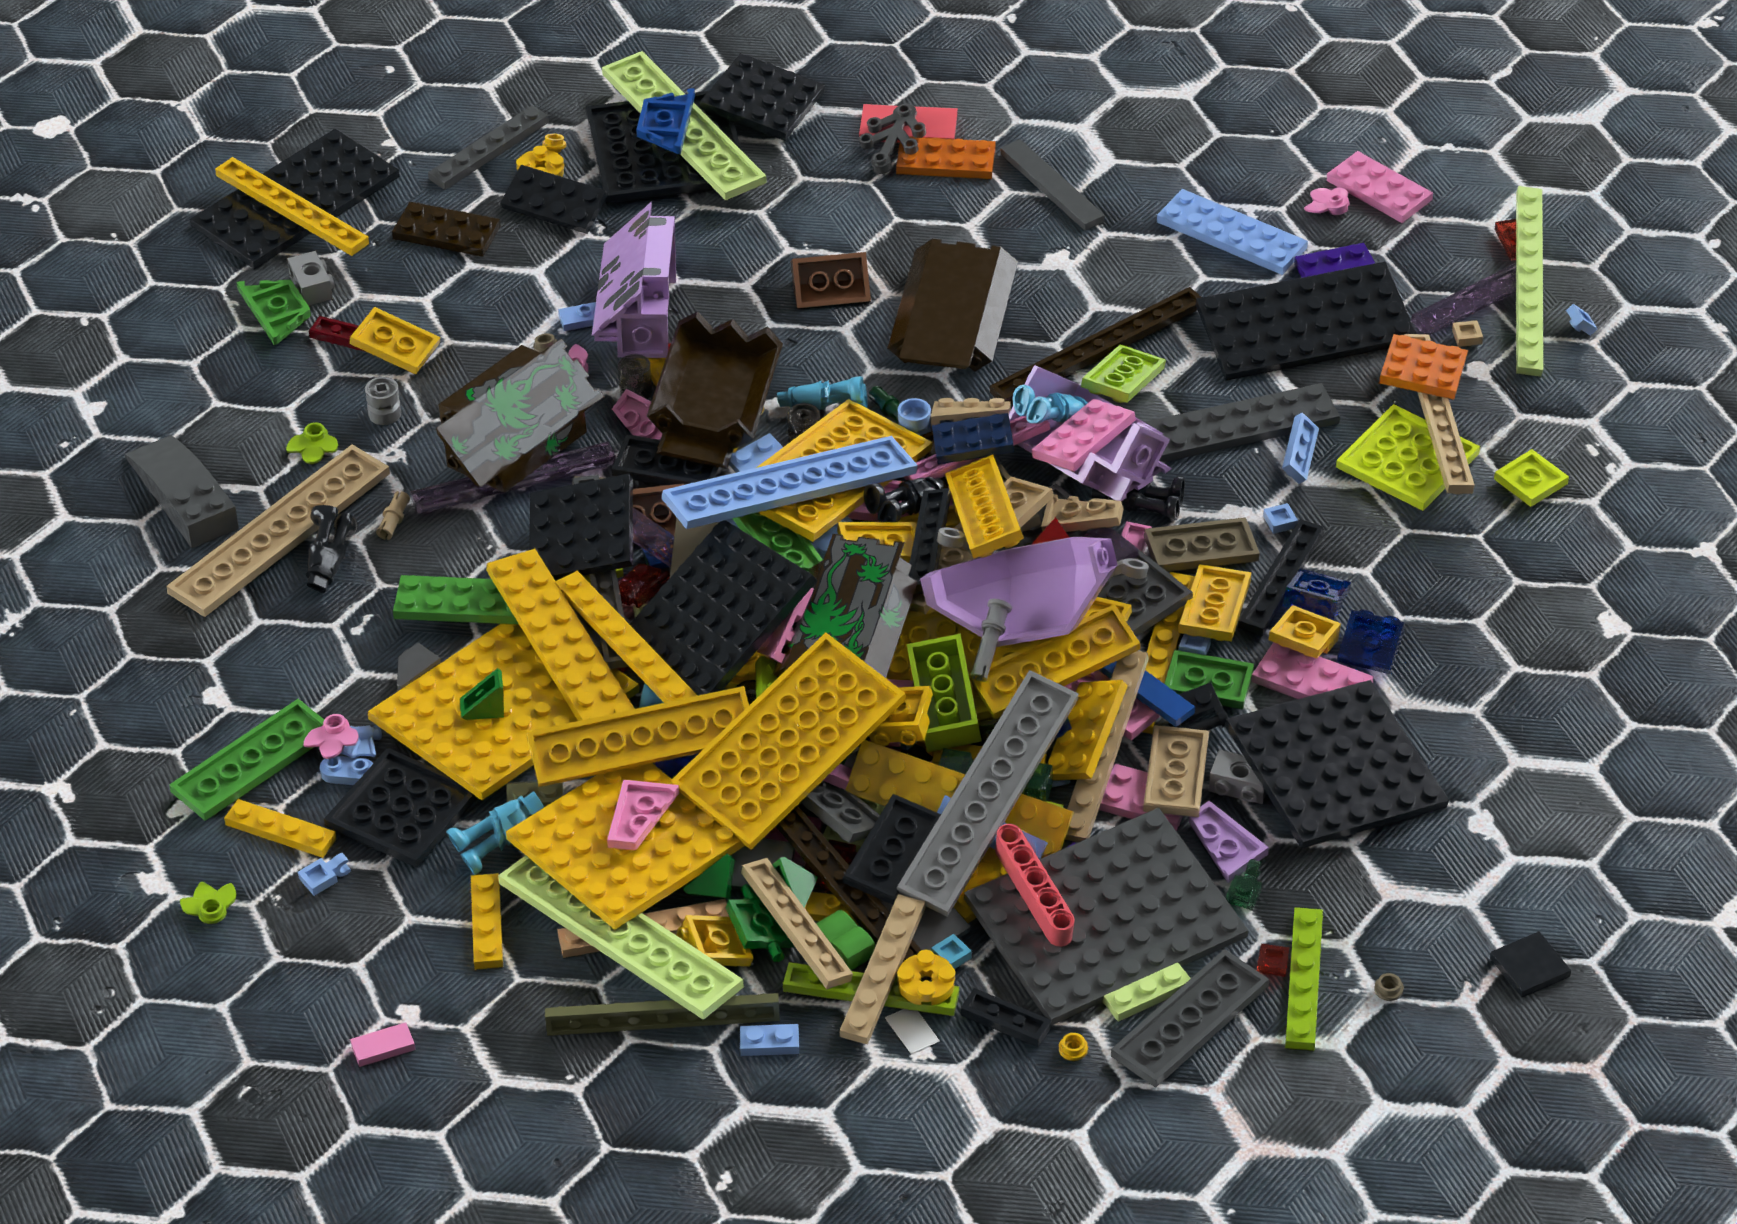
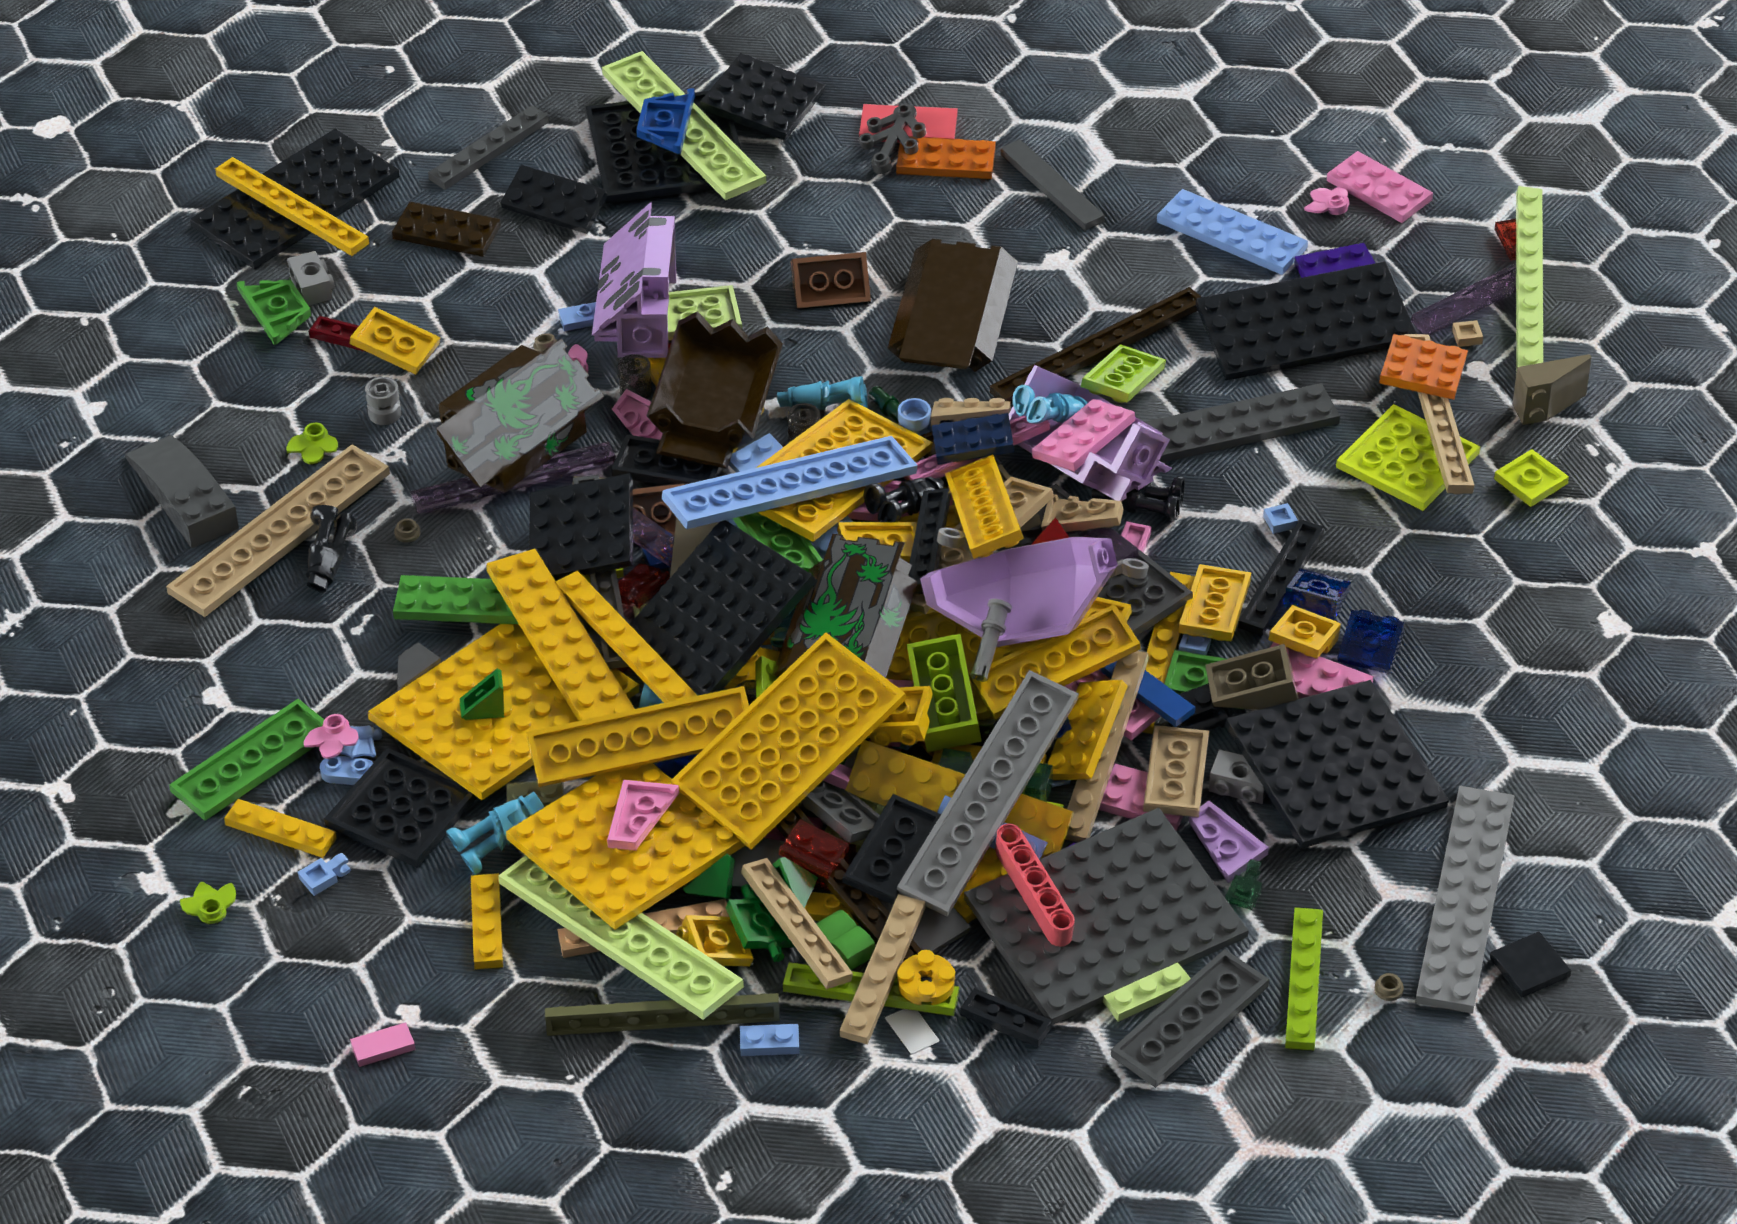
tan pin [376,491,410,540] -> none
yellow plate [516,146,564,177] -> none
yellow plate [542,134,566,153] -> none
bright pink wing [757,588,814,663] -> none
medium azure plate [931,934,972,969] -> none
yellow plate [1059,1033,1088,1061] -> none
dark tan plate [1144,517,1260,572] -> none
clear red plate [1257,944,1290,977] -> none
light blue plate [1282,413,1319,484] -> none
light blue plate [1566,304,1597,336] -> none
none -> dark tan plate [394,519,421,543]
none -> yellowish green plate [668,285,742,340]
none -> clear red plate [779,819,849,879]
none -> dark tan slope [1205,644,1299,710]
none -> light grey plate [1415,786,1515,1014]
none -> dark tan slope [1512,354,1592,425]

